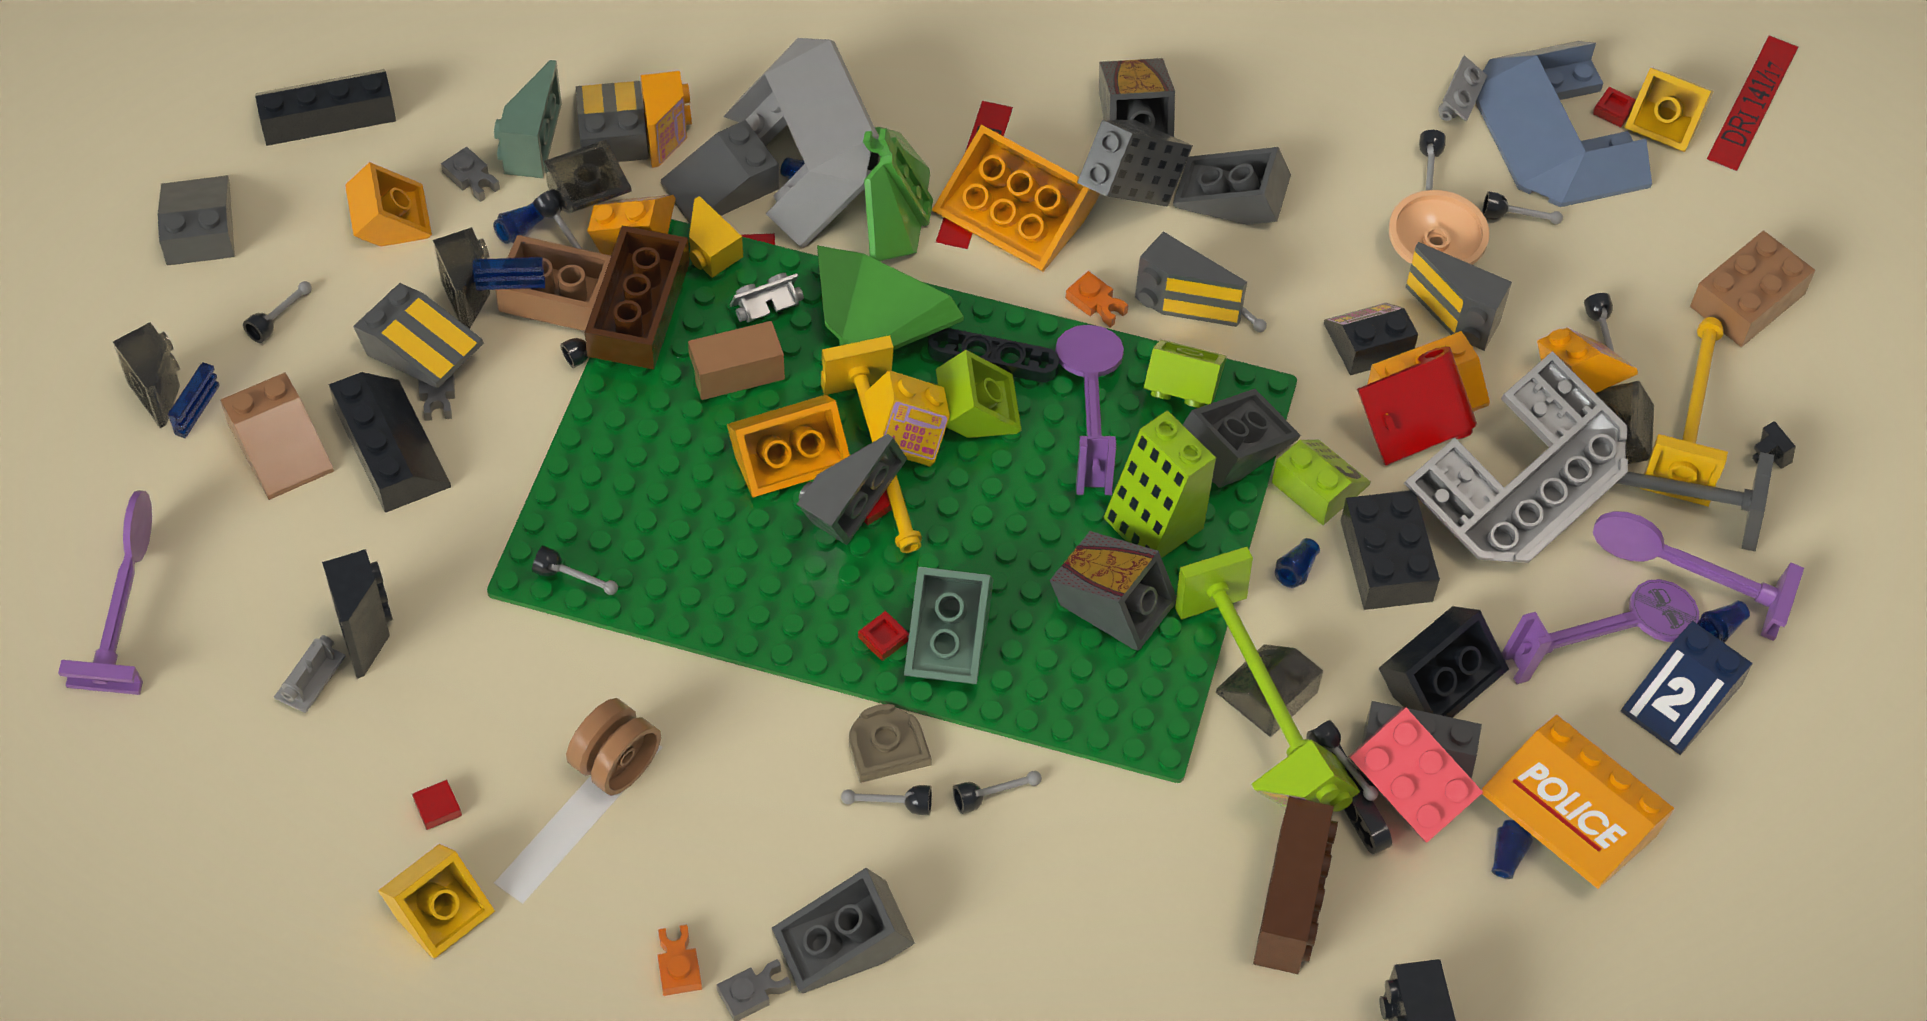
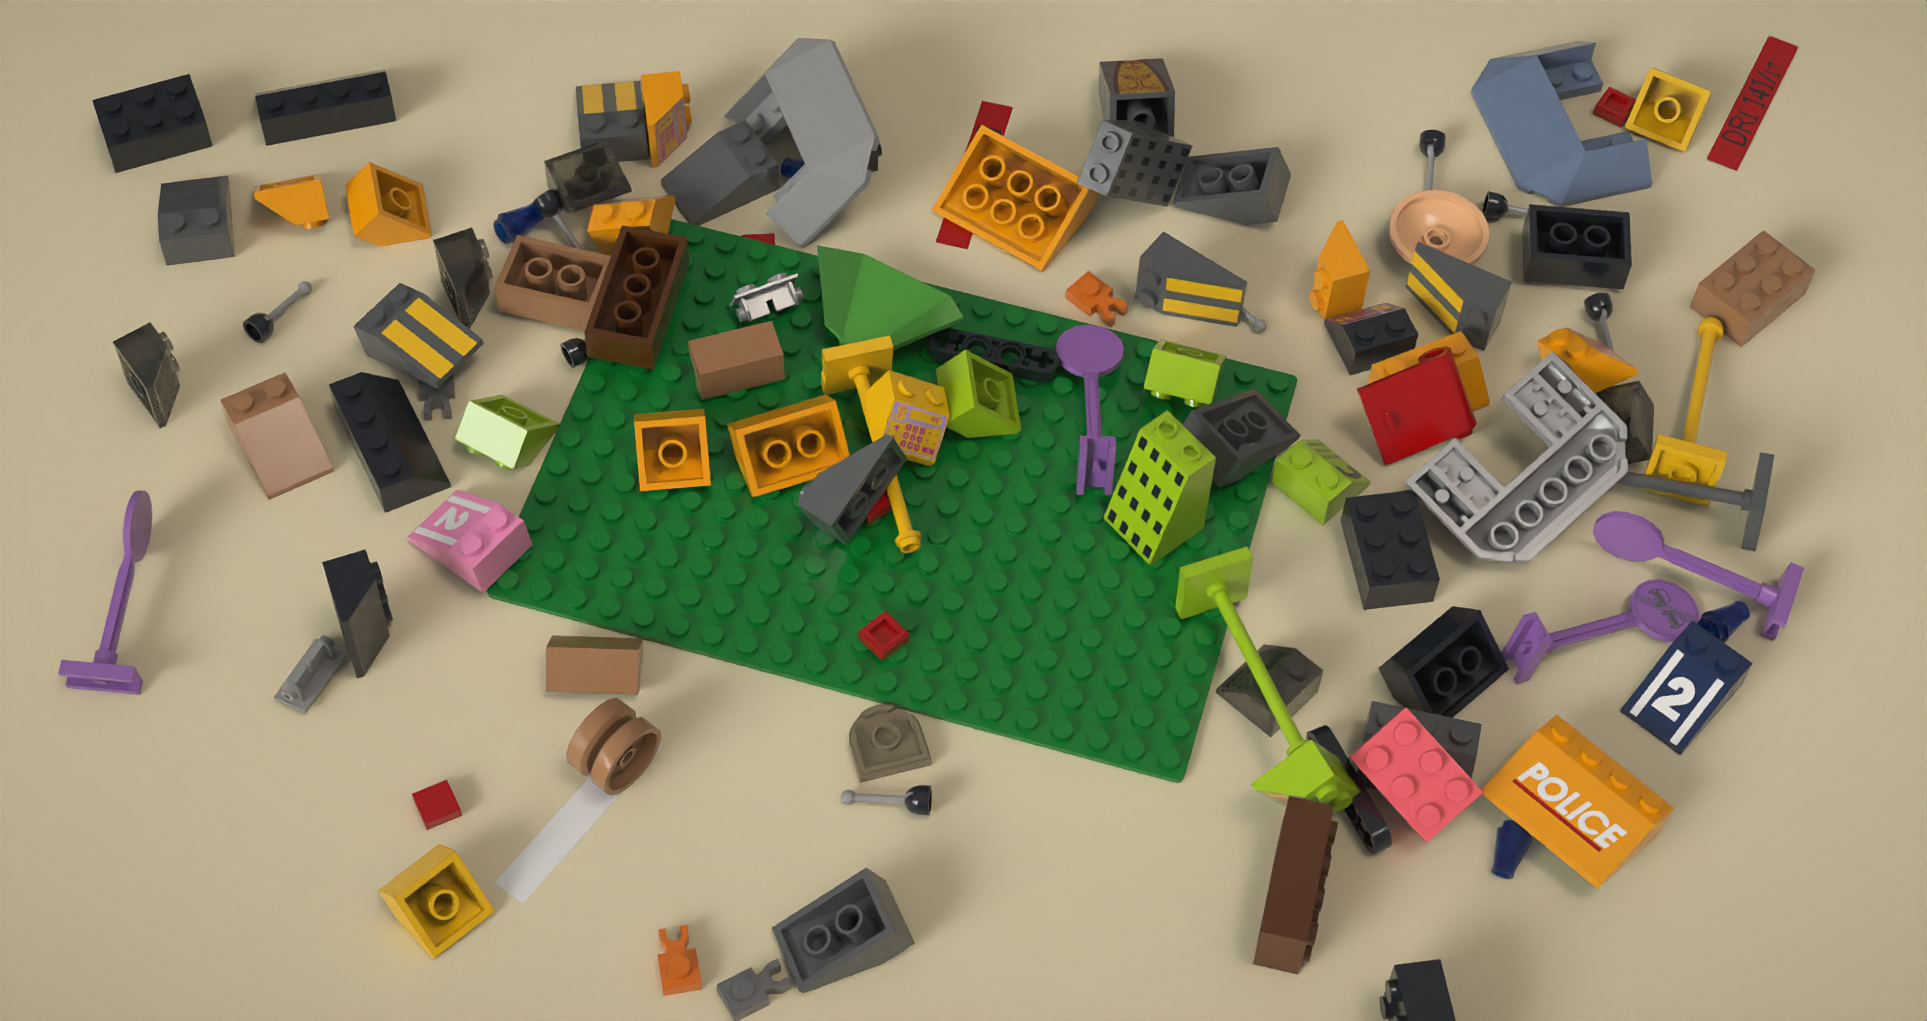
clear blue tile [168,362,220,439] -> none
flat silver plate [441,146,500,202] -> none
clear blue tile [473,257,545,290] -> none
sand green slope [494,60,562,178] -> none
hinge [532,545,618,595] -> none
yellow slope [689,196,743,278] -> none
bright green panel [863,127,933,261] -> none
sand green slope [904,567,994,684] -> none
hinge [953,771,1042,814] -> none
dark grey slope [1050,531,1176,651] -> none
clear blue cone [1275,538,1320,588] -> none
hinge [1308,720,1378,801] -> none
light grey hinge [1438,56,1487,121] -> none
black tile [1752,421,1796,469] -> none
none -> black brick [92,74,213,173]
none -> light orange slope [253,174,329,229]
none -> bright pink slope [407,490,533,593]
none -> slope [455,395,560,470]
none -> medium nougat piece [546,635,643,695]
none -> light orange slope [634,409,711,491]
none -> light orange slope [1309,220,1370,320]
none -> black brick [1522,204,1632,290]

